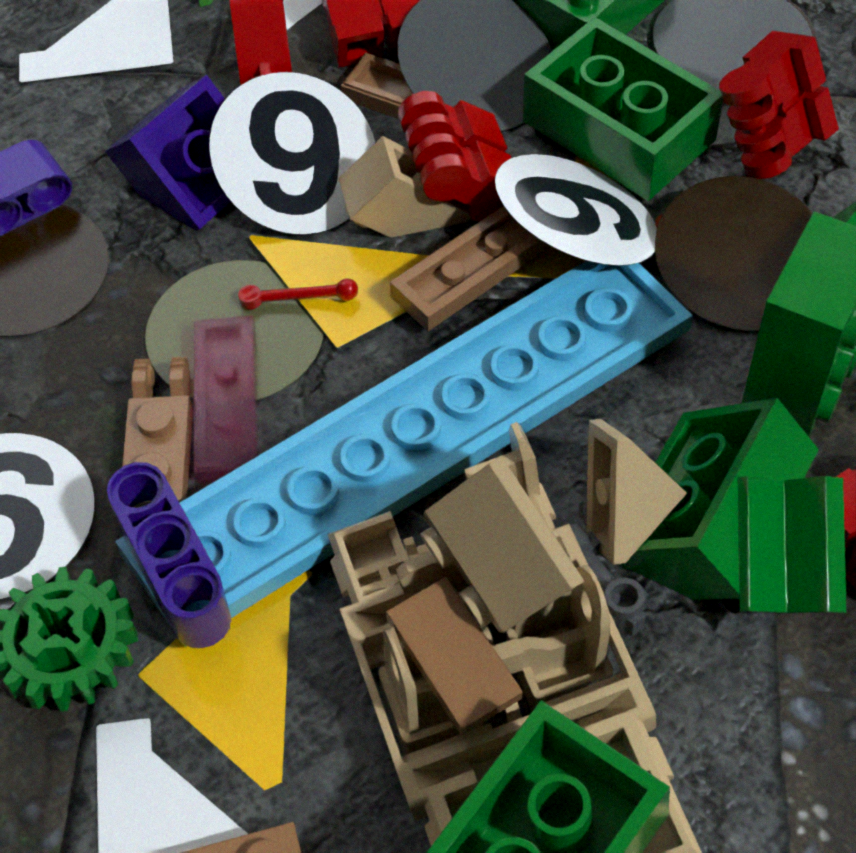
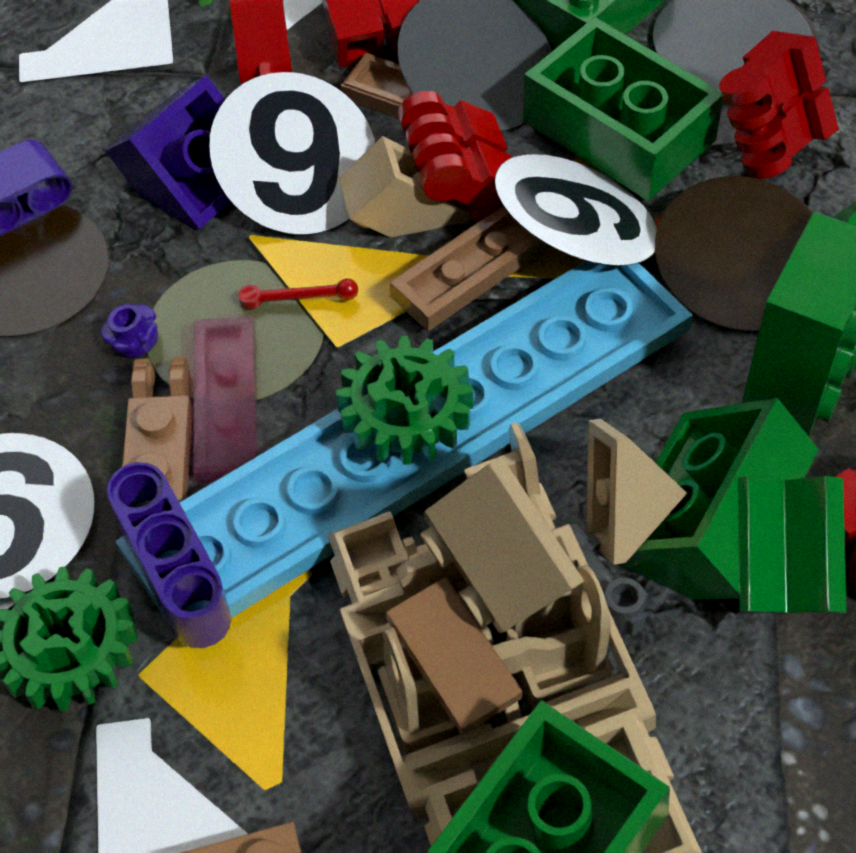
none -> dark purple plate [101,304,158,358]
none -> green gear [336,336,474,465]

